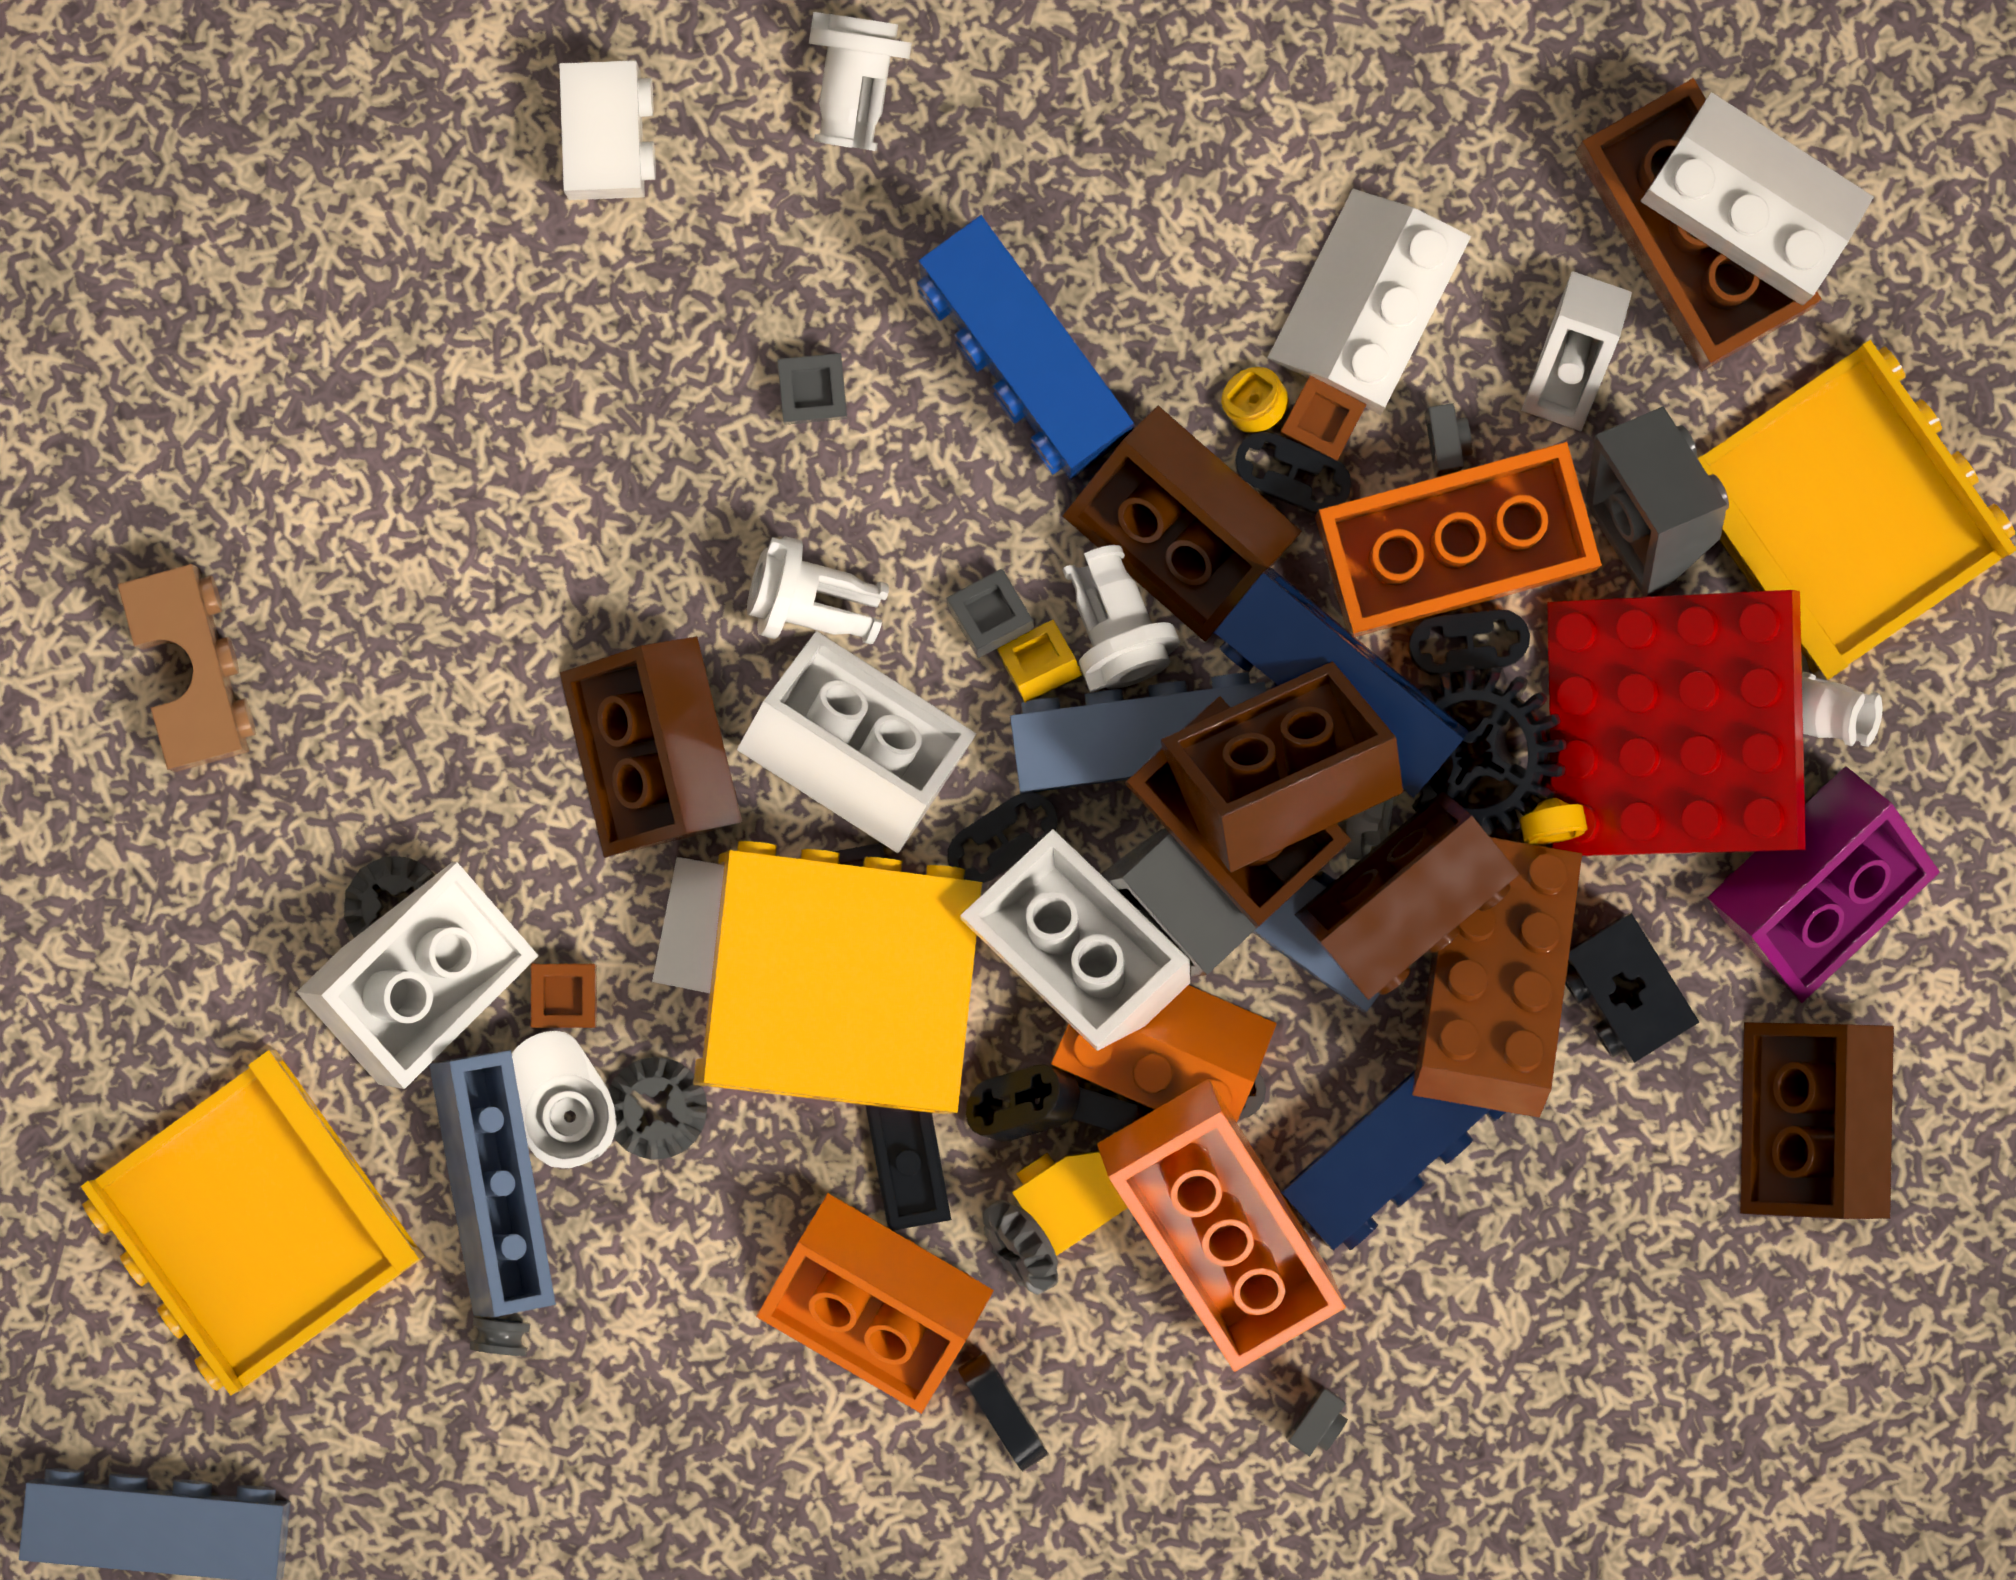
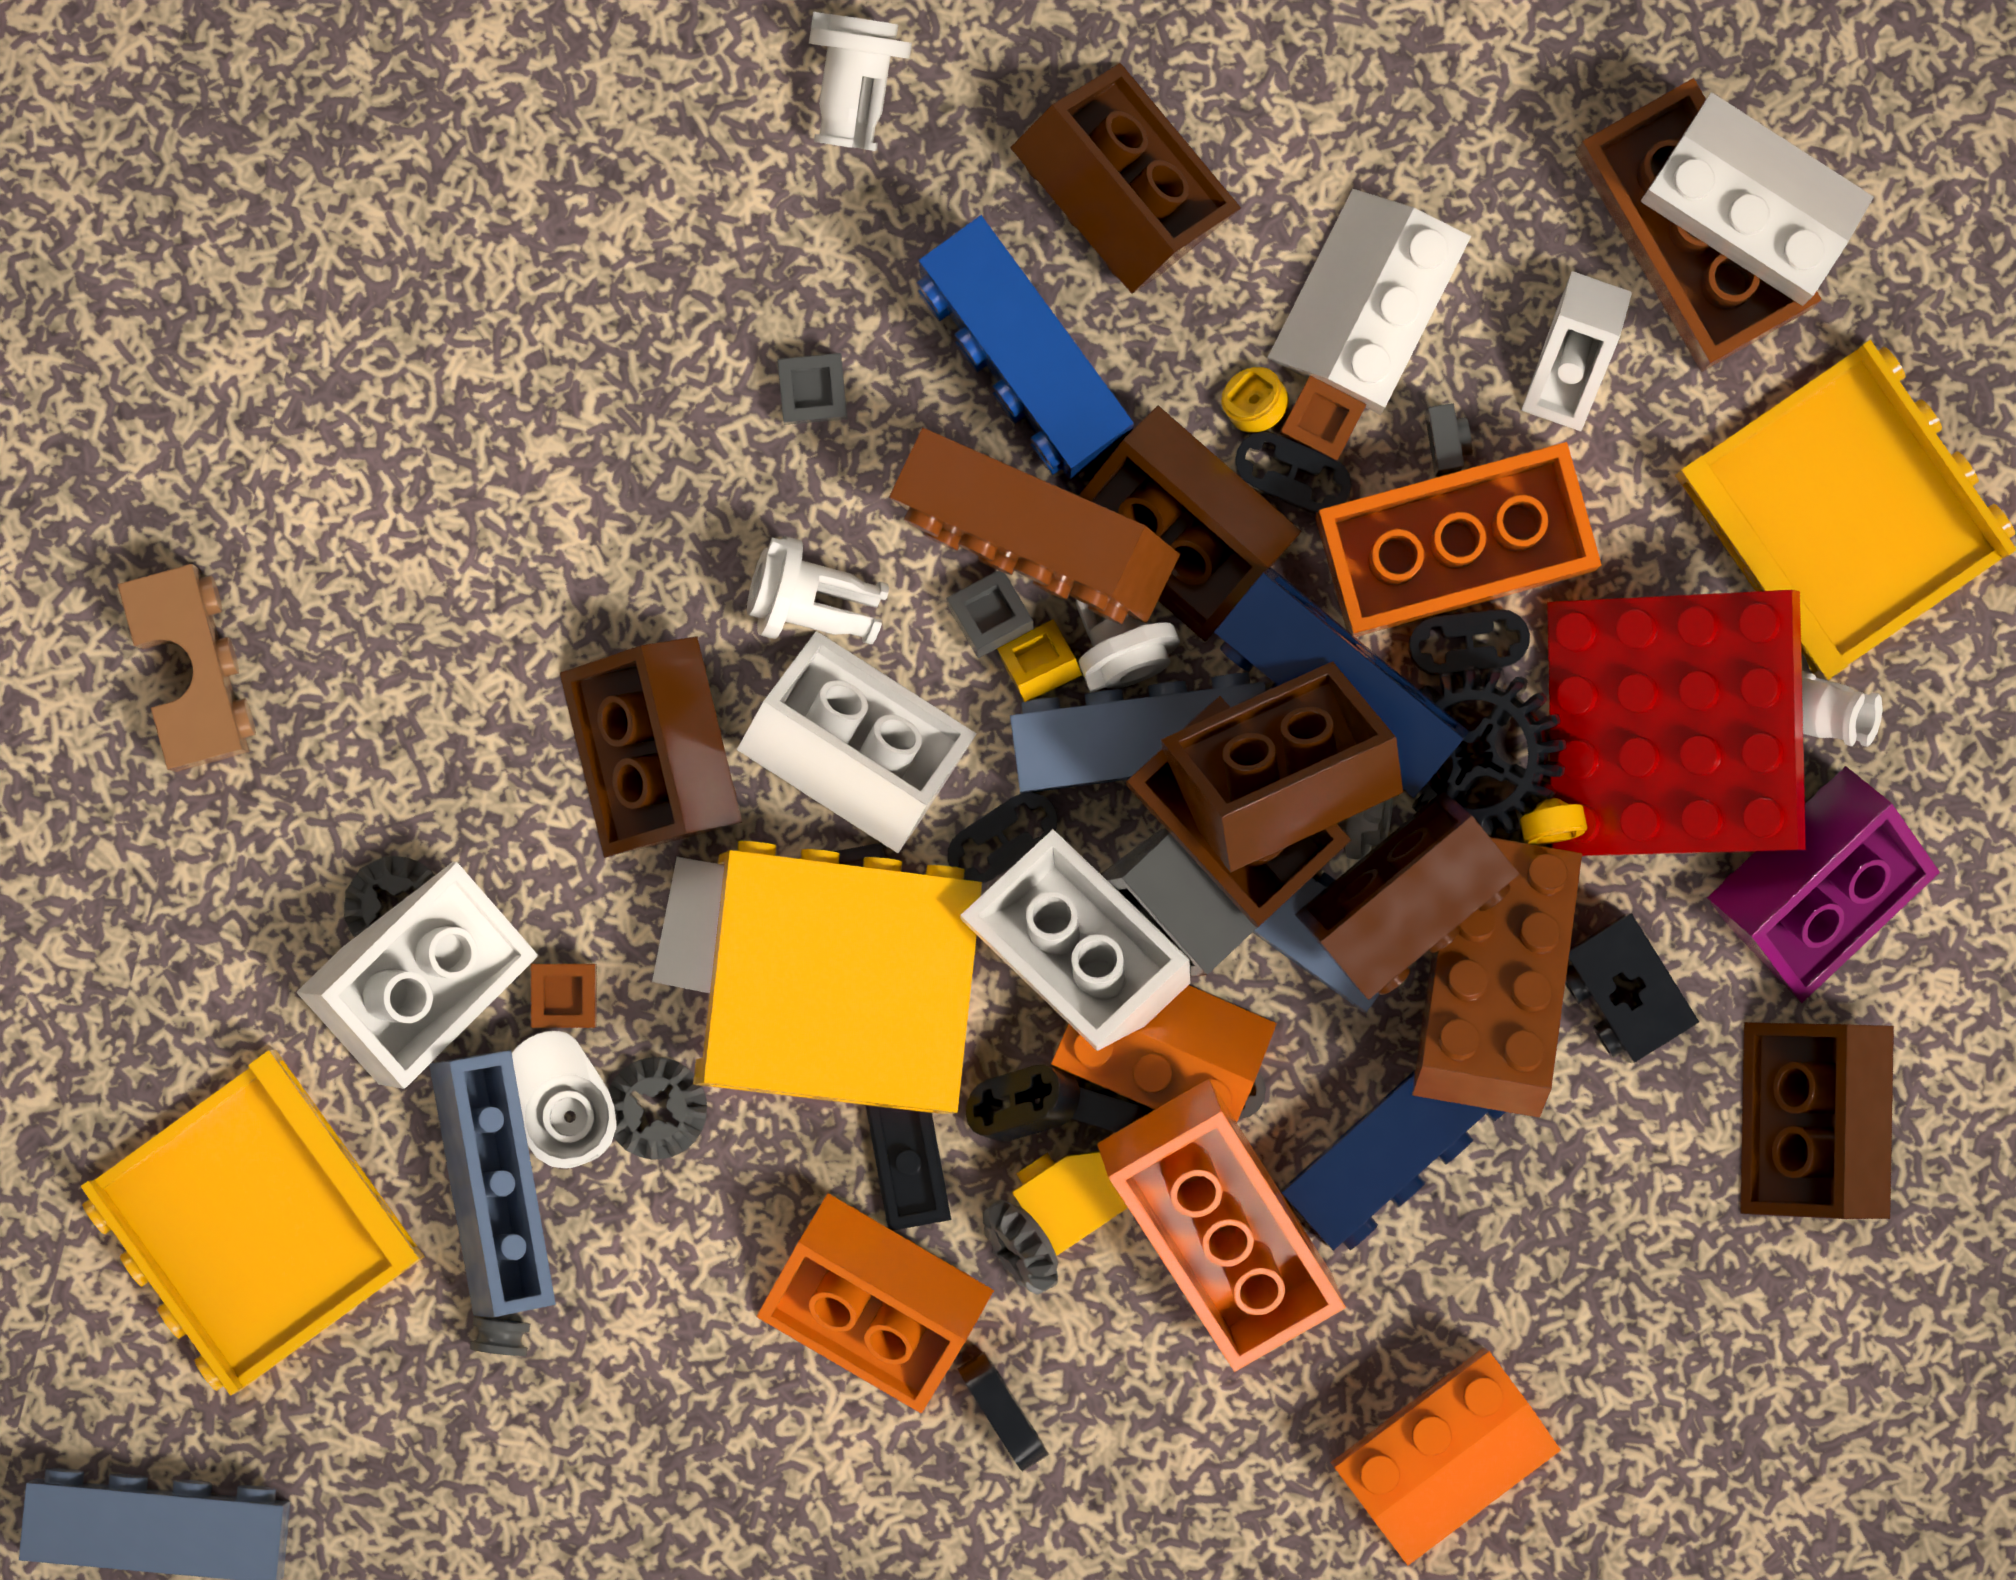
white brick [559,61,656,200] -> none
dark grey plate [1286,1385,1348,1457] -> none
dark grey slope [1585,406,1729,597] -> none
none -> dark orange brick [889,427,1180,625]
none -> reddish brown slope [1010,63,1241,294]
none -> orange slope [1330,1347,1561,1566]

